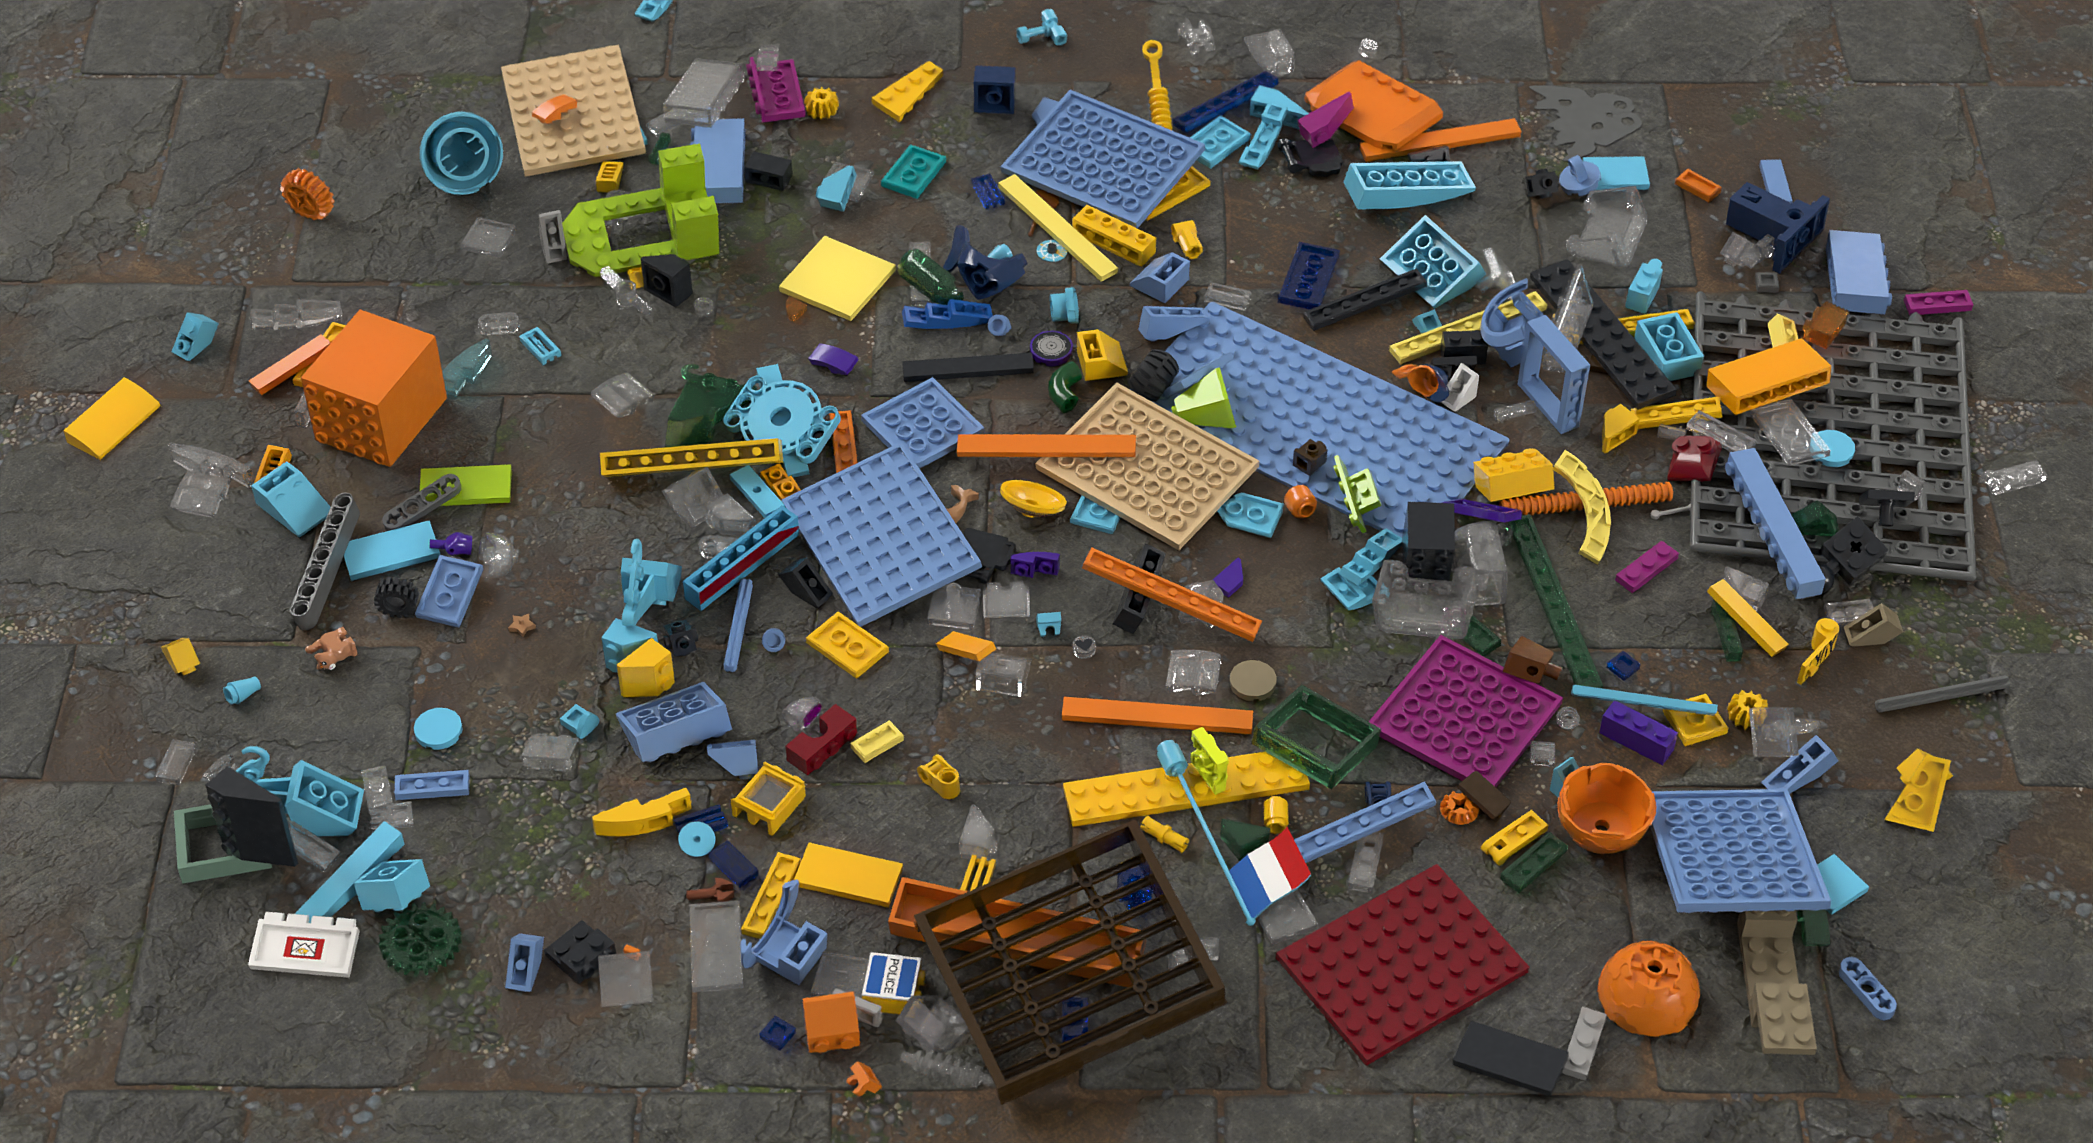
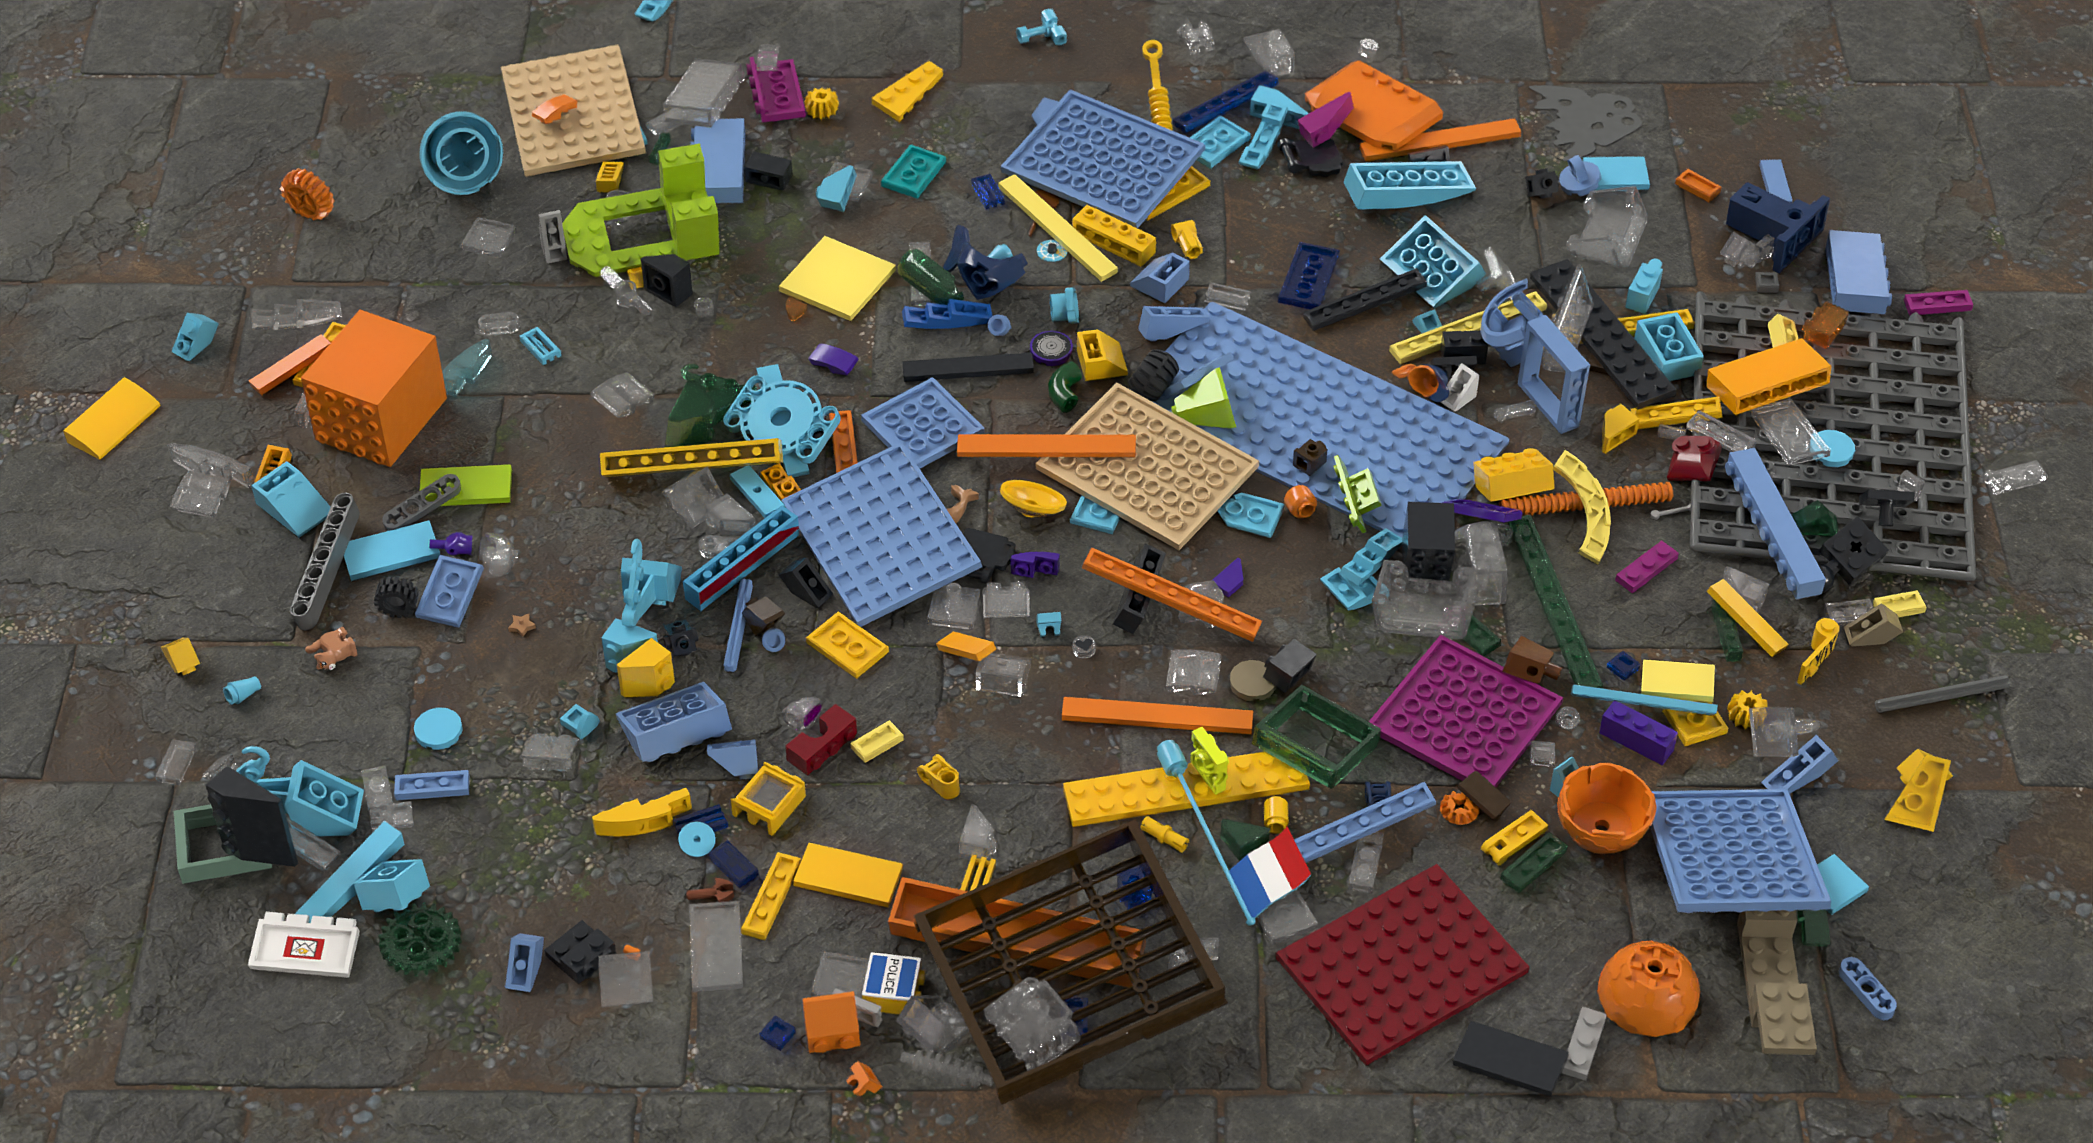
medium blue piece [740,879,828,985] -> none
dark blue brick [973,66,1016,114] -> none
none -> dark brown slope [742,597,785,637]
none -> clear slope [984,977,1081,1071]
none -> black brick [1263,639,1317,693]
none -> light yellow tile [1641,660,1715,702]
none -> light yellow plate [1873,590,1927,618]

